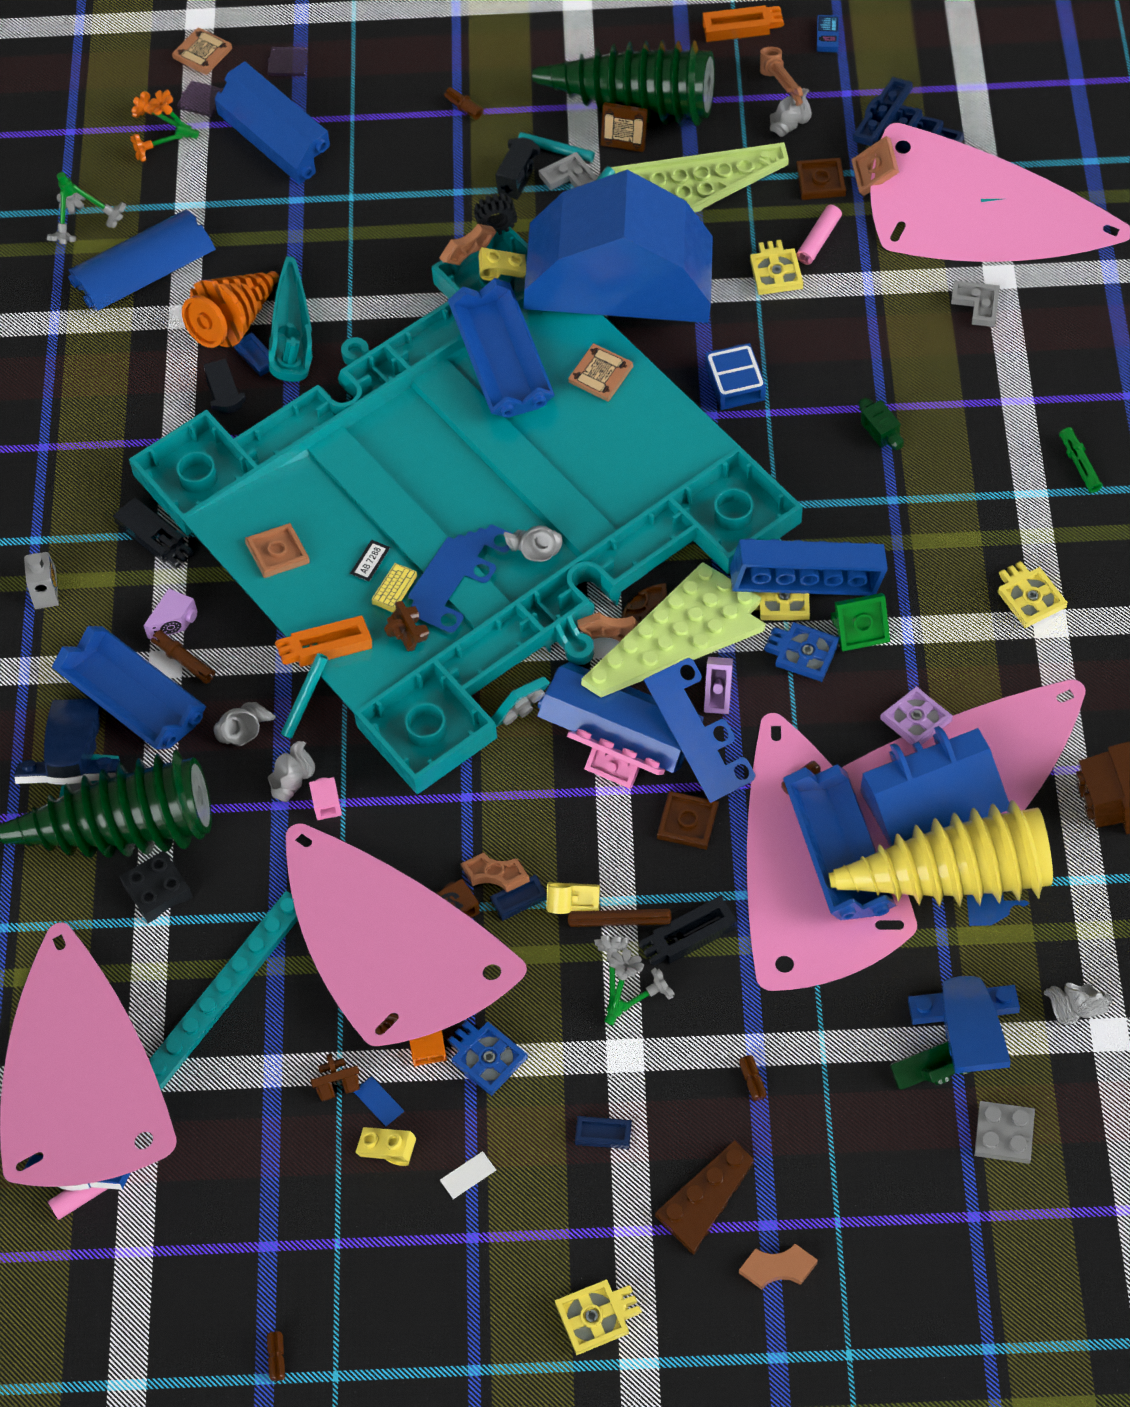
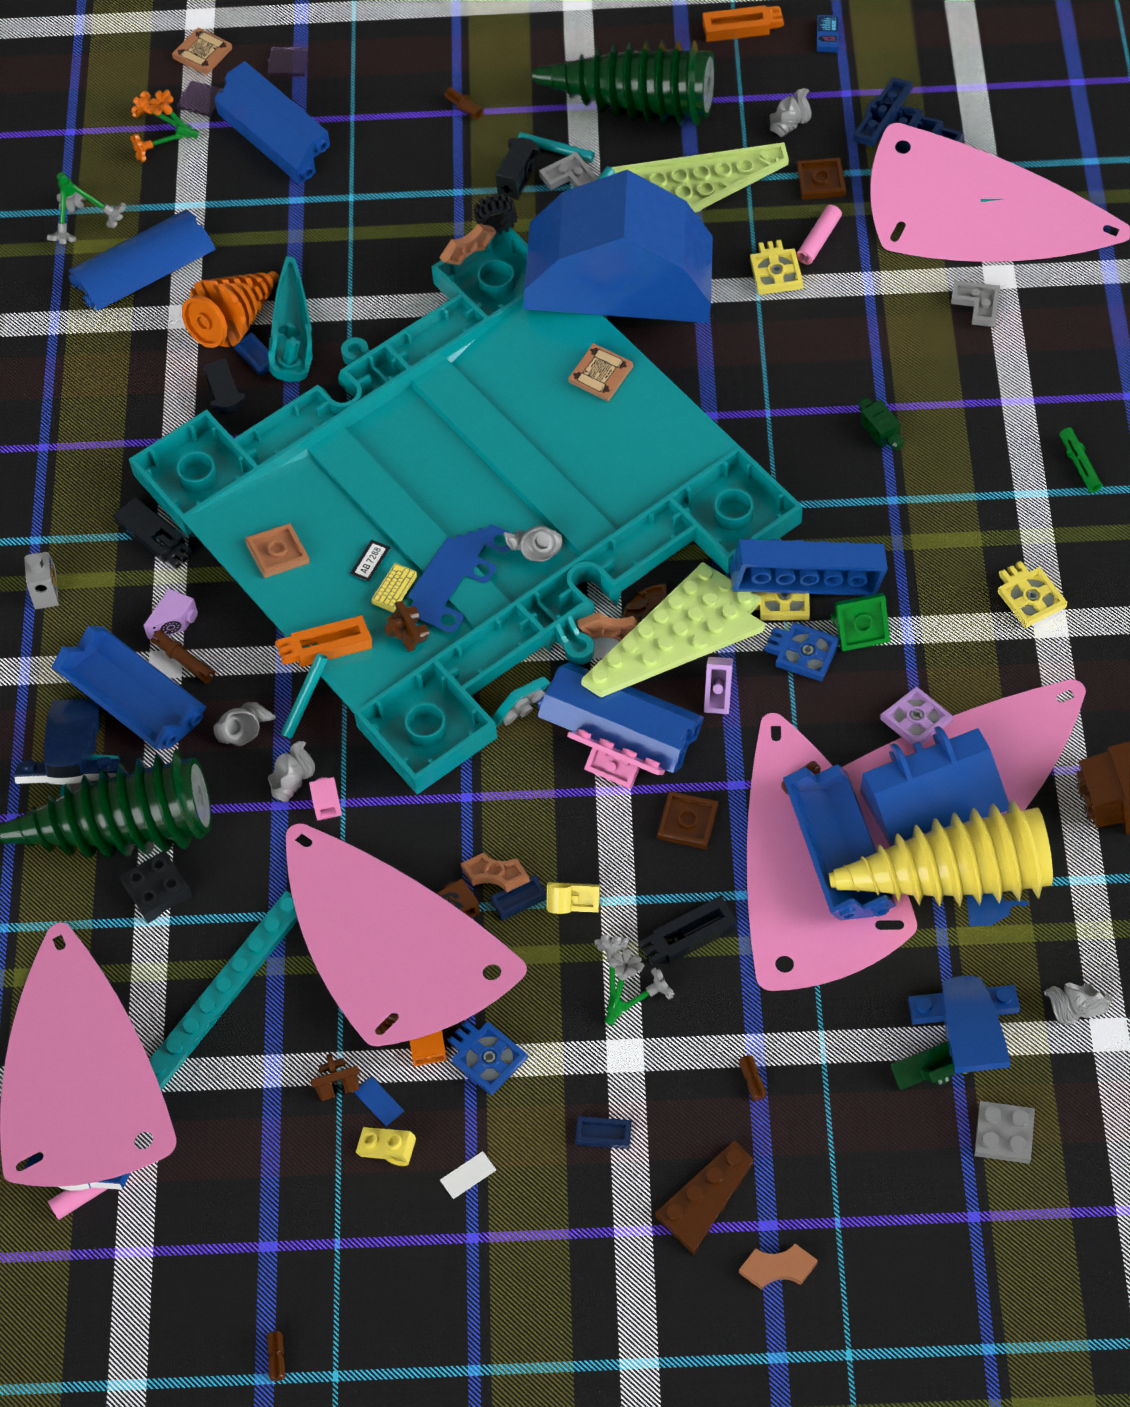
blue panel [448,278,555,418] -> none
light yellow plate [479,247,526,281] -> none
light yellow piece [555,1279,642,1355] -> none
reddish brown axle [568,909,671,927] -> none
tile [601,102,648,152] -> none
blue piece [643,658,756,803] -> none
blue brick [705,343,766,410] -> none
nougat piece [760,46,803,106] -> none
nougat tile [851,136,899,196] -> none

